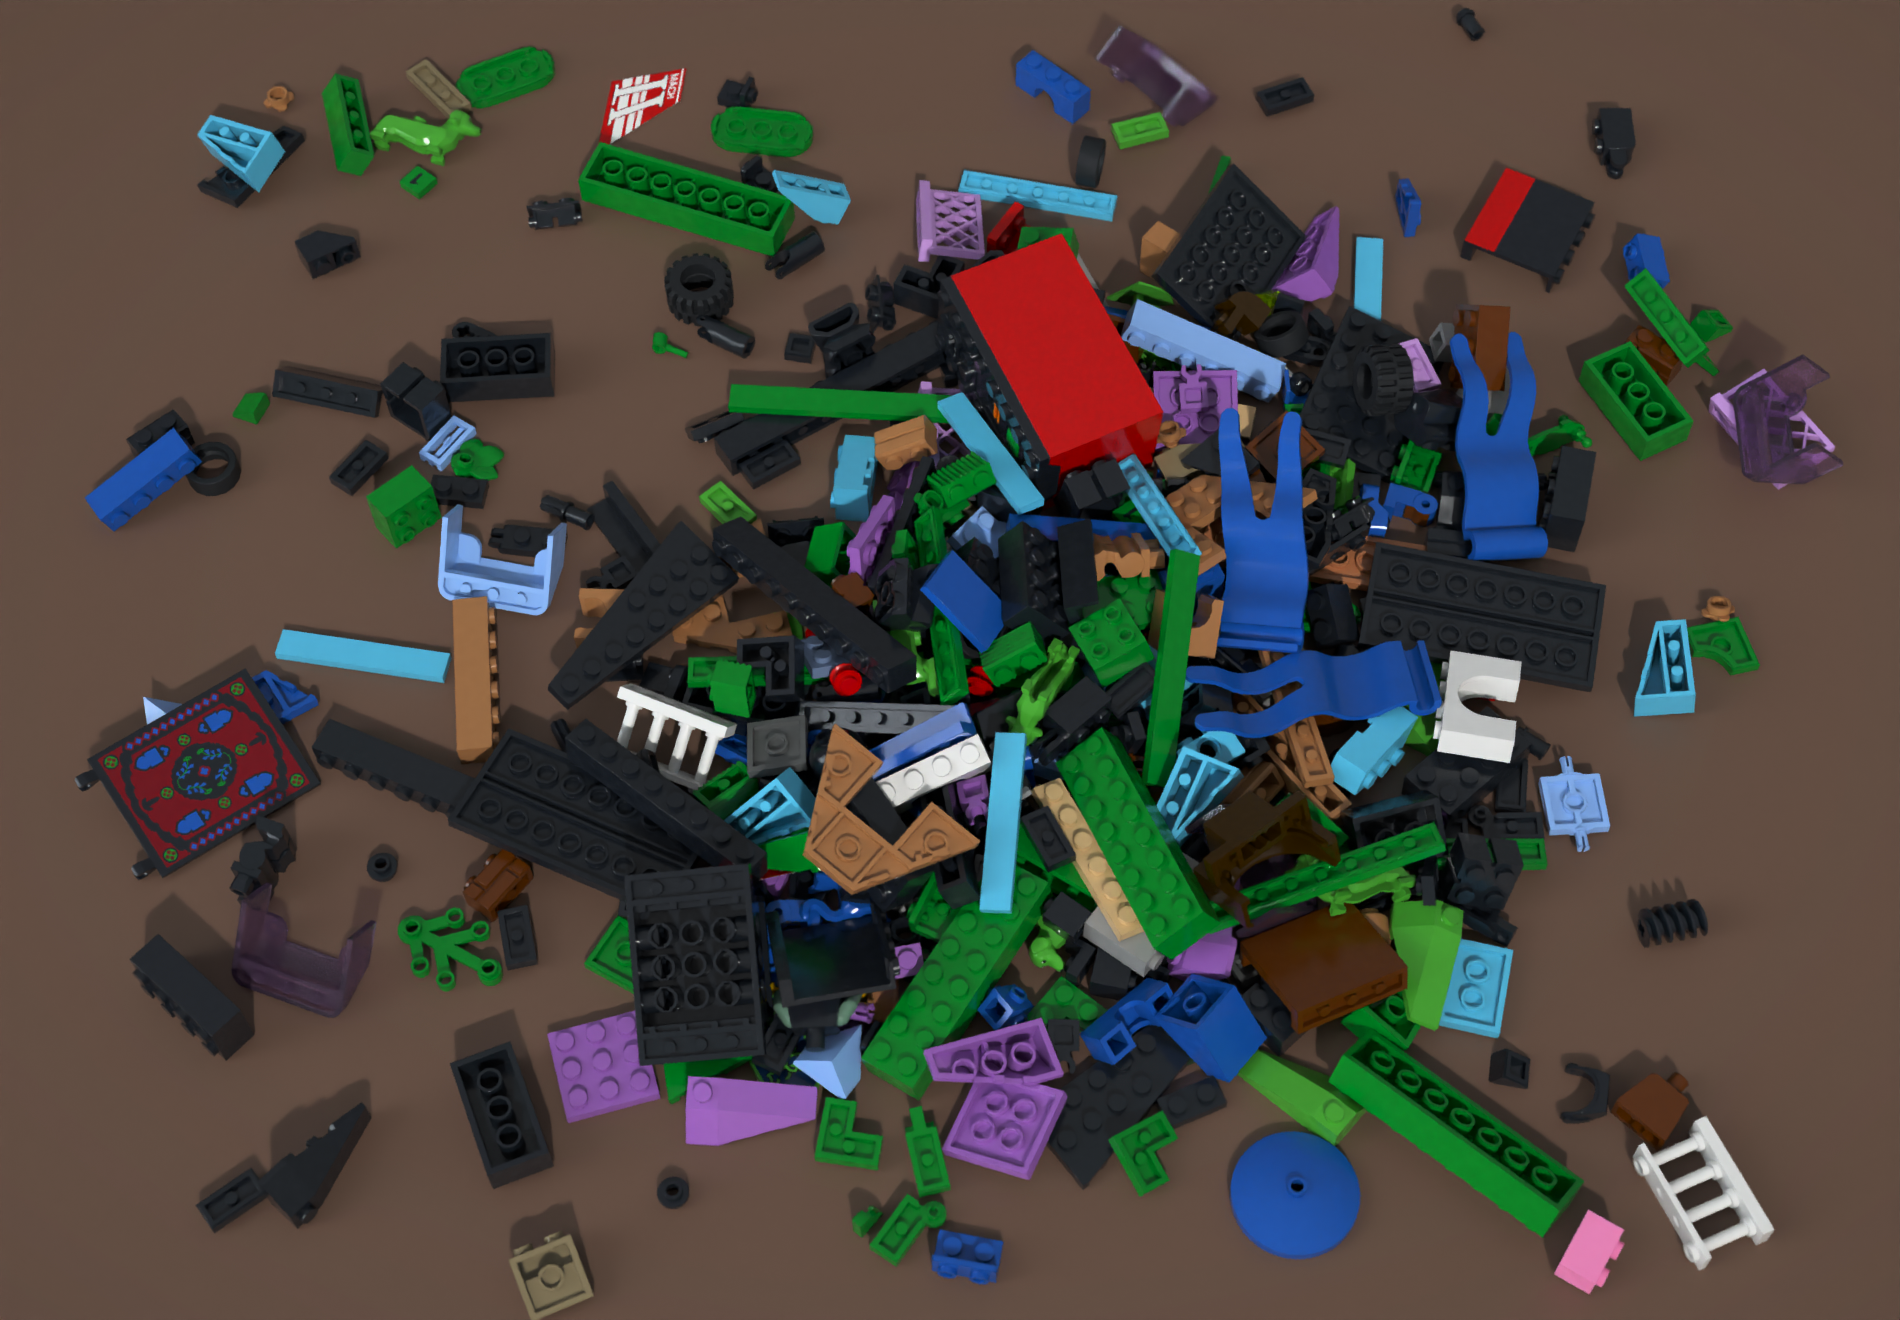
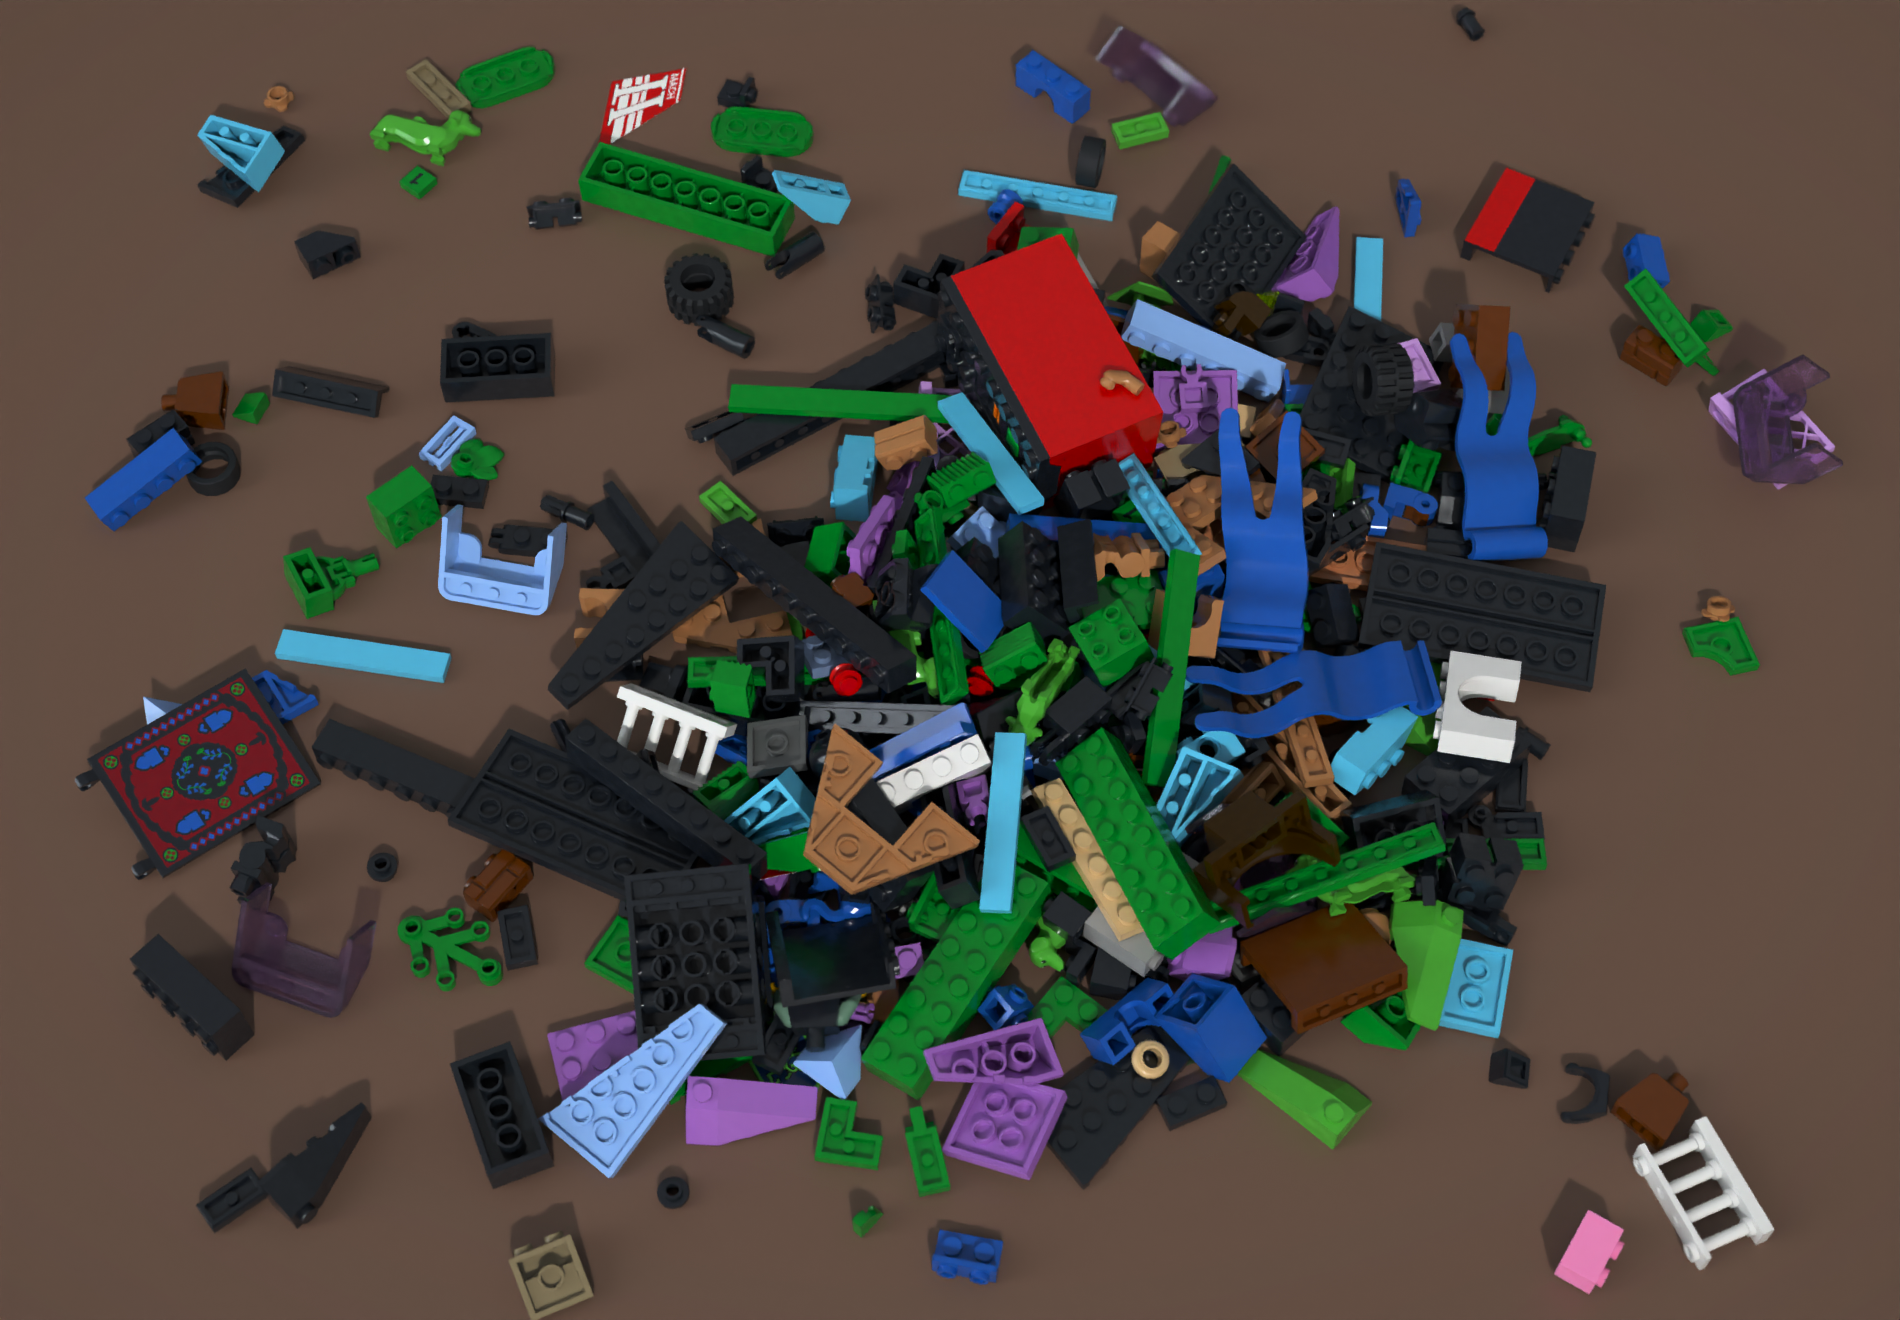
green brick [322,73,374,176] -> none
black plate [329,440,389,496] -> none
black piece [380,362,452,441] -> none
medium nougat brick [452,596,501,764] -> none
green hand [652,332,688,358] -> none
black plate [738,439,801,490] -> none
black tile [784,333,816,364] -> none
black piece [808,303,876,379] -> none
green hinge [870,1194,947,1267] -> none
lavender fence [916,180,985,262] -> none
black plate [1048,1019,1080,1074] -> none
green plate [1108,1110,1178,1197] -> none
blue dish [1230,1131,1360,1259] -> none
black plate [1256,77,1314,117] -> none
black hinge [1275,358,1312,396] -> none
green brick [1328,1028,1584,1238] -> none
light blue plate [1538,756,1610,852] -> none
green brick [1579,341,1694,461] -> none
black hinge [1592,108,1636,180] -> none
medium azure wedge [1634,619,1696,717] -> none
black piece [1637,899,1708,948] -> none
none -> reddish brown torso [161,371,229,430]
none -> green brick [283,547,379,619]
none -> light blue wing [538,1004,727,1178]
none -> blue wheel [987,189,1023,224]
none -> medium nougat arm [1100,369,1145,396]
none -> black hinge [1124,657,1174,721]
none -> tan piece [1131,1040,1170,1079]
none -> medium nougat tile [1250,399,1285,437]

